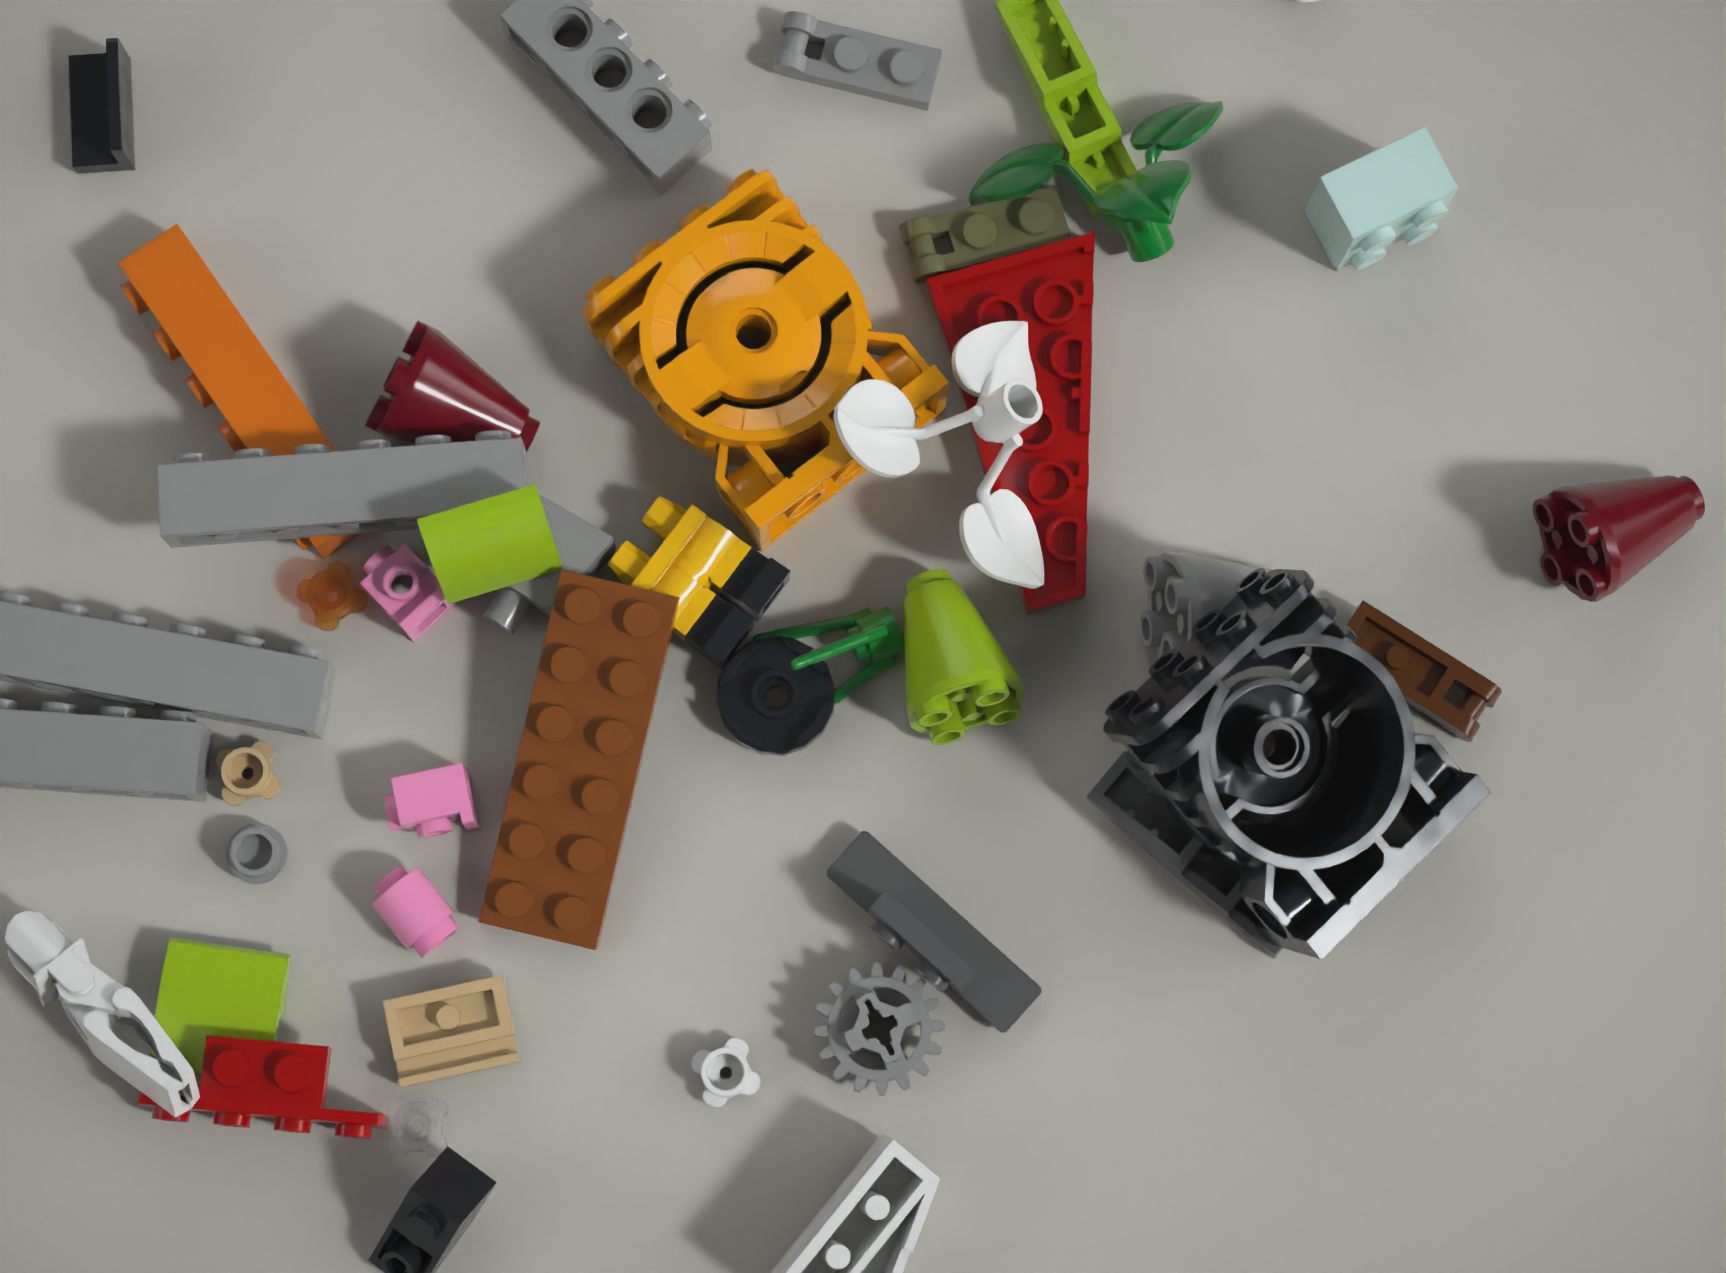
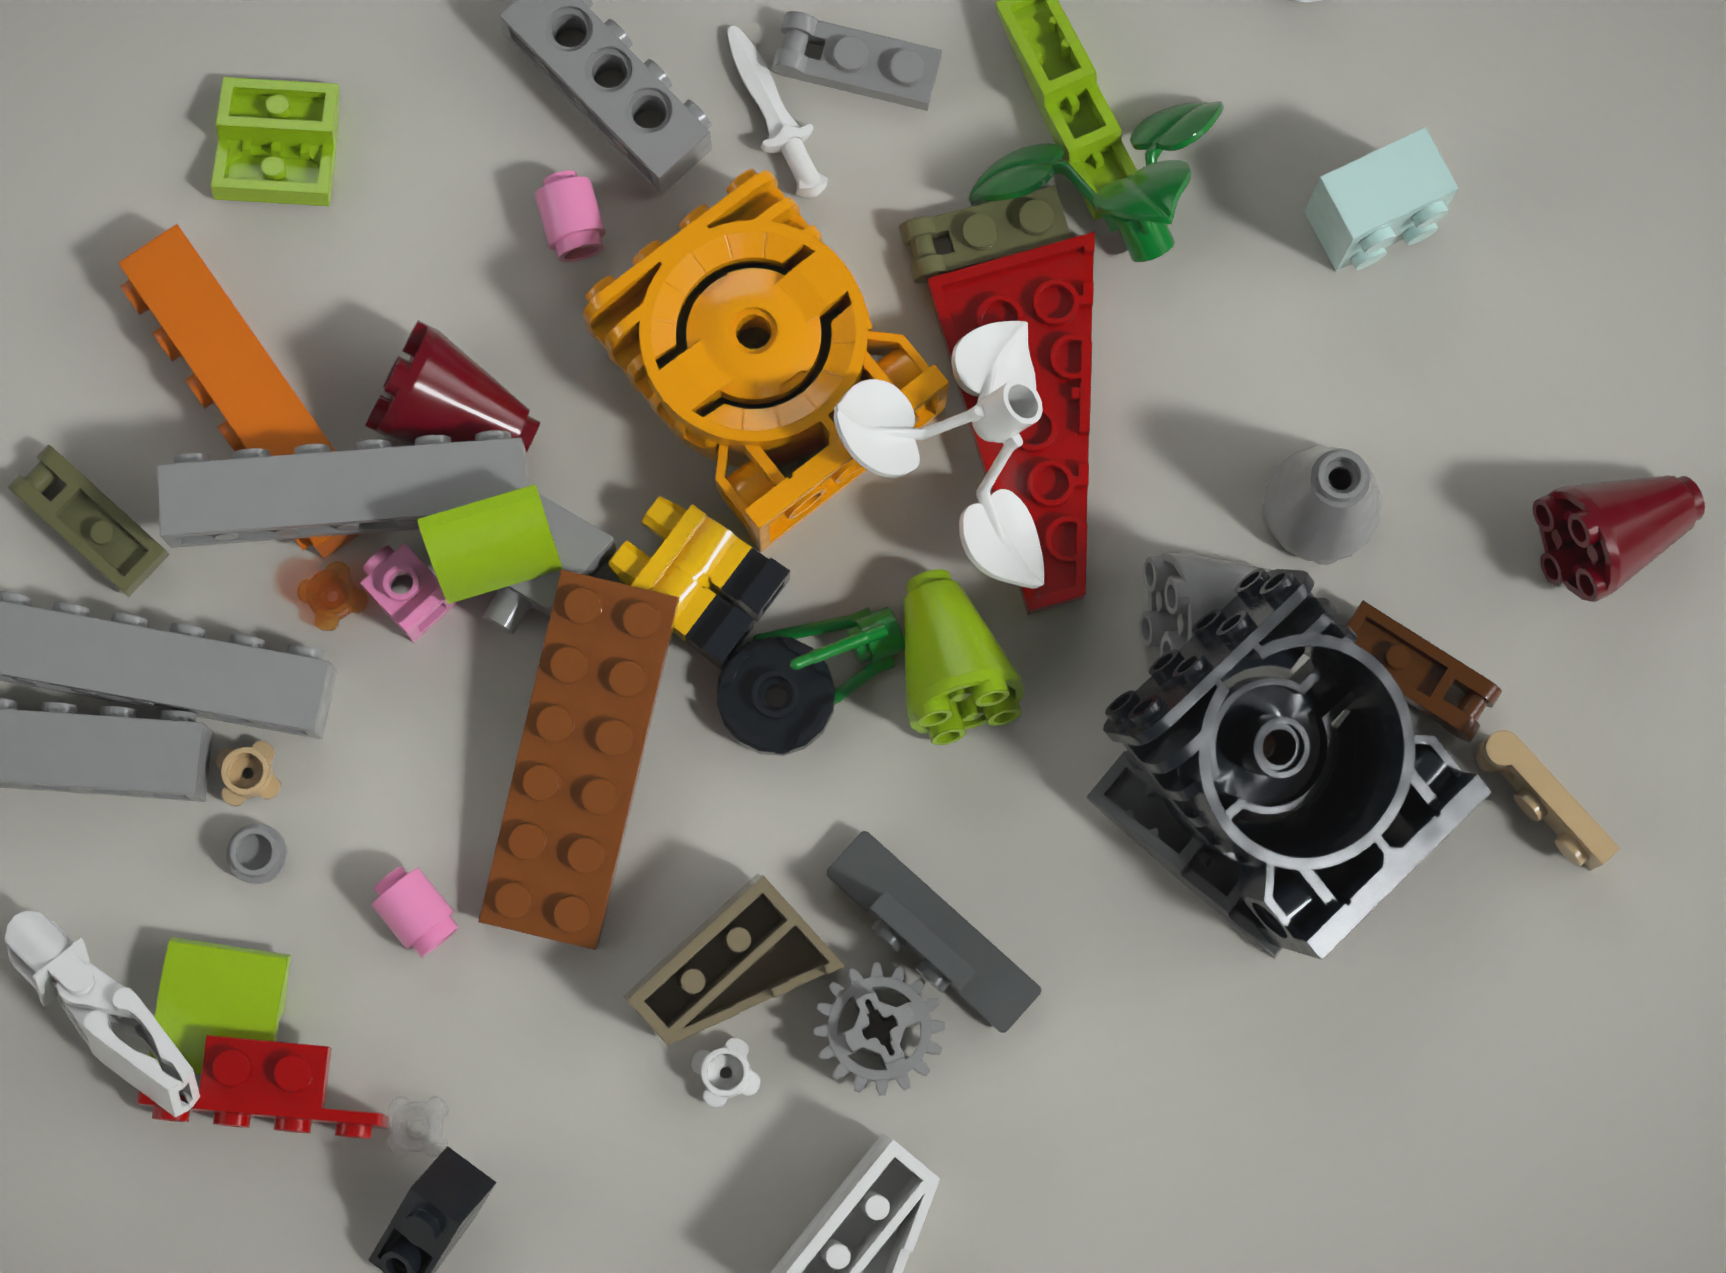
black panel [68,38,135,174] -> none
tan plate [382,975,521,1088] -> none
bright pink brick [384,763,480,838] -> none
none -> olive plate [8,444,170,597]
none -> lime slope [211,77,340,207]
none -> bright pink brick [534,170,606,262]
none -> dark tan wedge [623,874,845,1046]
none -> white sword [727,26,828,199]
none -> light grey cone [1262,445,1382,565]
none -> tan plate [1475,730,1621,871]

